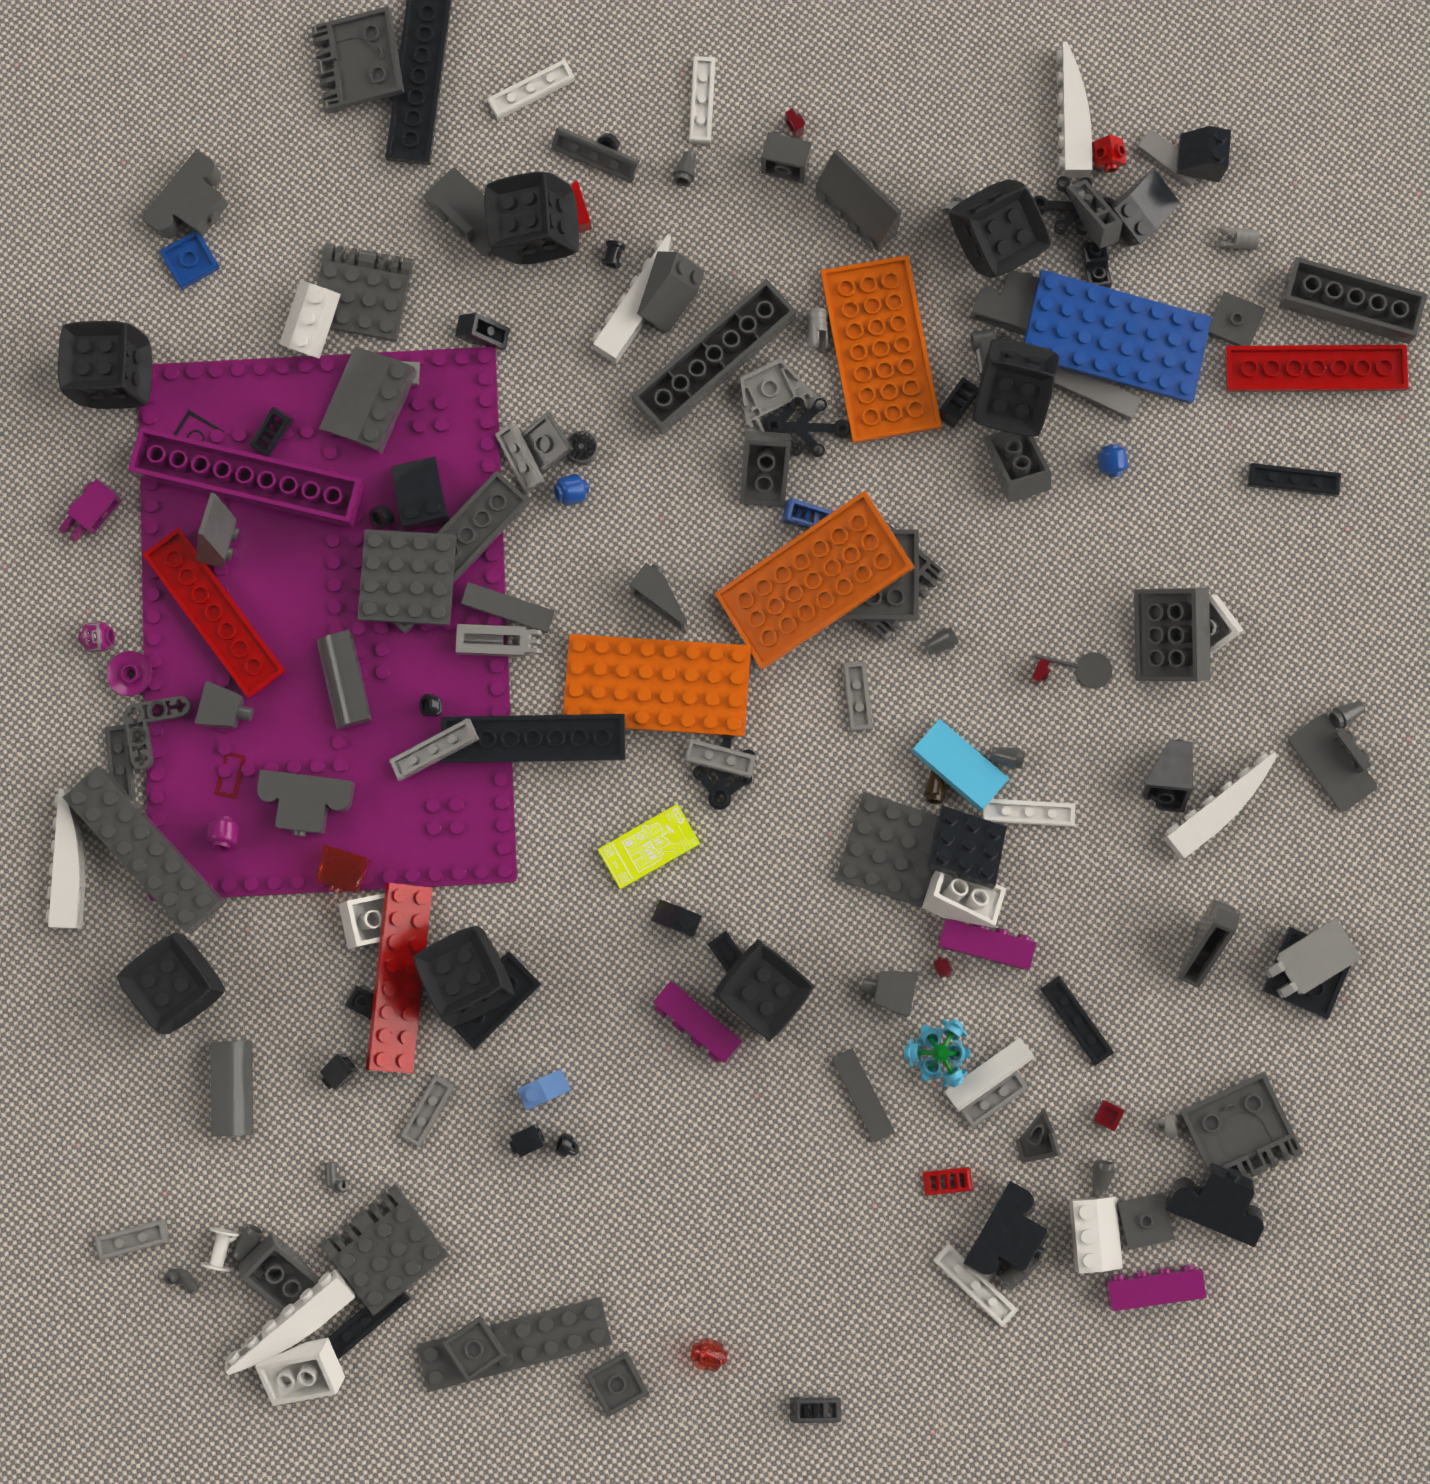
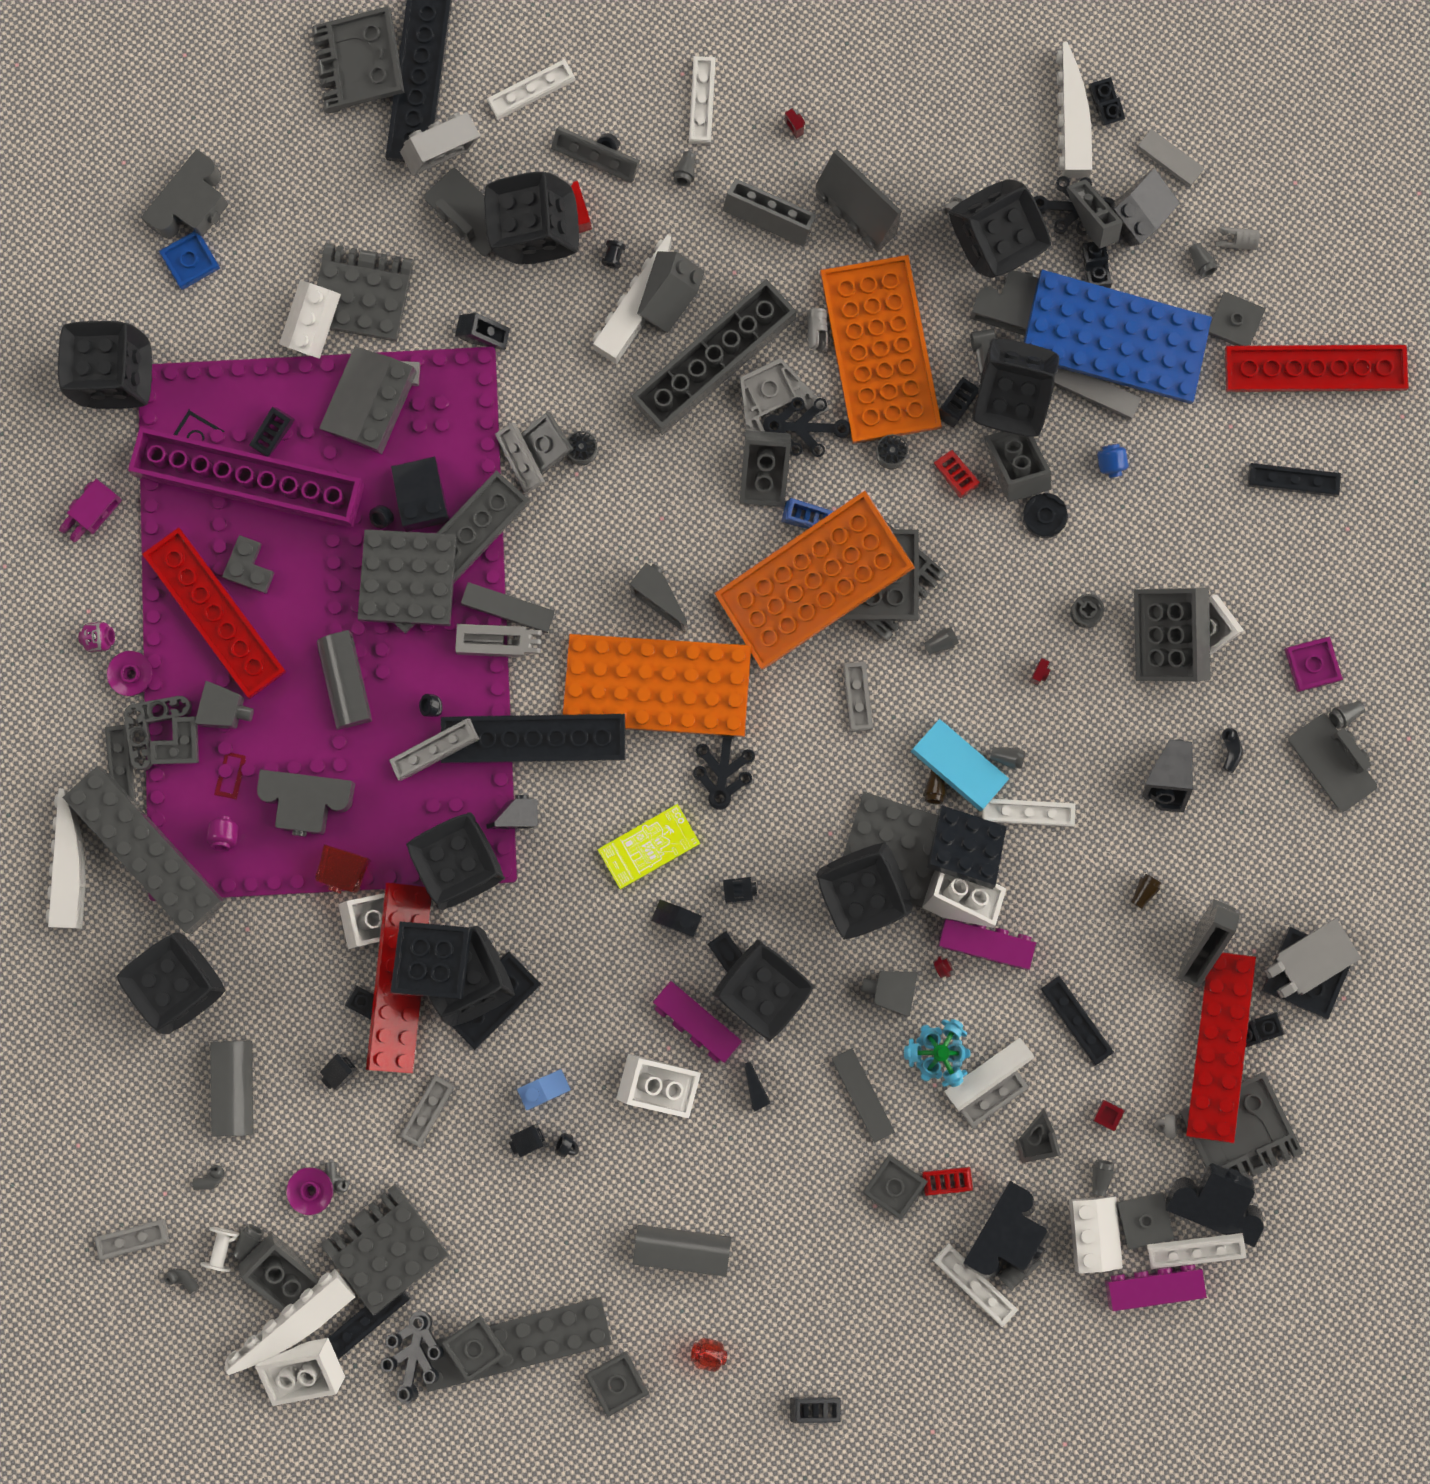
dark grey slope [197,493,239,568] -> none
blue head [554,474,589,506] -> none
light grey tile [684,738,756,779] -> none
dark grey brick [761,132,812,184] -> none
dark grey piece [1034,652,1112,689] -> none
red brick [1092,135,1126,173] -> none
white slope [1163,752,1277,860] -> none
black slope [1176,126,1231,183] -> none
dark grey brick [1279,257,1428,344] -> none
none -> dark grey plate [150,717,199,764]
none -> dark grey arm [192,1165,225,1190]
none -> dark grey plate [222,535,275,594]
none -> magenta dish [286,1167,333,1215]
none -> plant [381,1311,444,1404]
none -> black plate [391,921,471,1000]
none -> light grey brick [400,112,480,176]
none -> black piece [406,812,505,910]
none -> slope [486,795,538,829]
none -> white slope [616,1054,701,1118]
none -> dark grey brick [632,1225,731,1277]
none -> dark grey brick [722,178,817,247]
none -> black brick [723,877,757,905]
none -> black slope [745,1062,770,1112]
none -> black piece [816,842,913,940]
none -> dark grey plate [862,1154,928,1220]
none -> dark grey wheel [876,434,908,469]
none -> red slope [934,450,980,499]
none -> black tile [1022,493,1068,538]
none -> dark grey wheel [1070,594,1105,629]
none -> black slope [1088,77,1126,126]
none -> dark brown cone [1131,874,1162,909]
none -> white tile [1147,1233,1246,1269]
none -> red plate [1186,952,1256,1144]
none -> dark grey cone [1189,243,1218,278]
none -> black arm [1222,728,1244,773]
none -> black slope [1246,1012,1285,1047]
none -> magenta tile [1284,636,1343,693]

